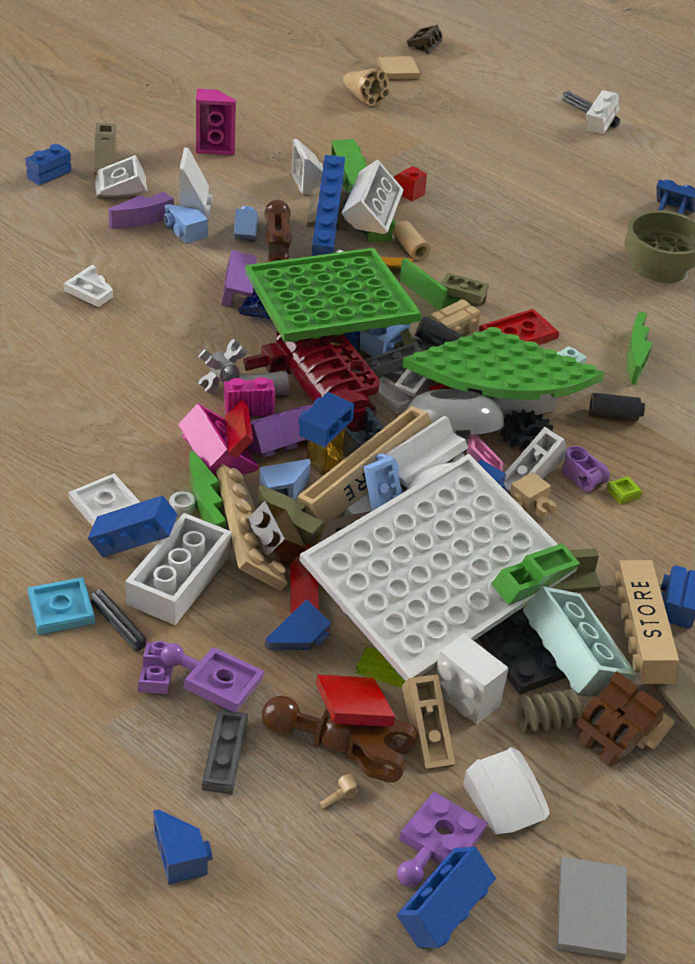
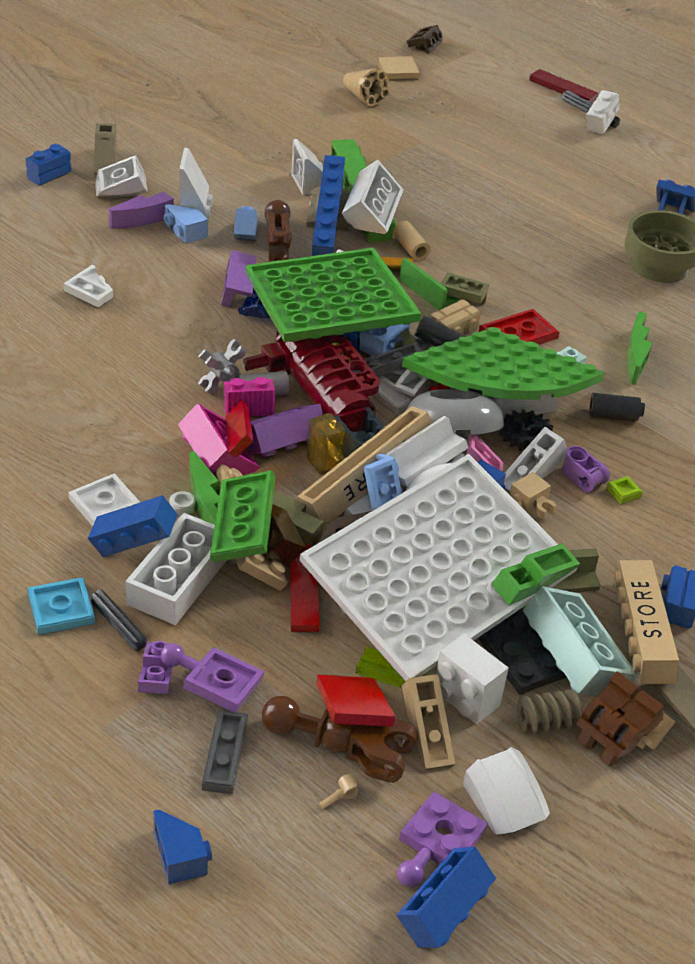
dark pink slope [196,89,236,155] -> none
light blue slope [259,459,311,499] -> none
blue slope [265,599,331,650] -> none
blue brick [298,392,354,447] -> none
red slope [393,166,427,202] -> none
light grey tile [556,857,627,960] -> none
none -> bright green tile [210,470,276,562]
none -> dark red tile [529,69,599,103]

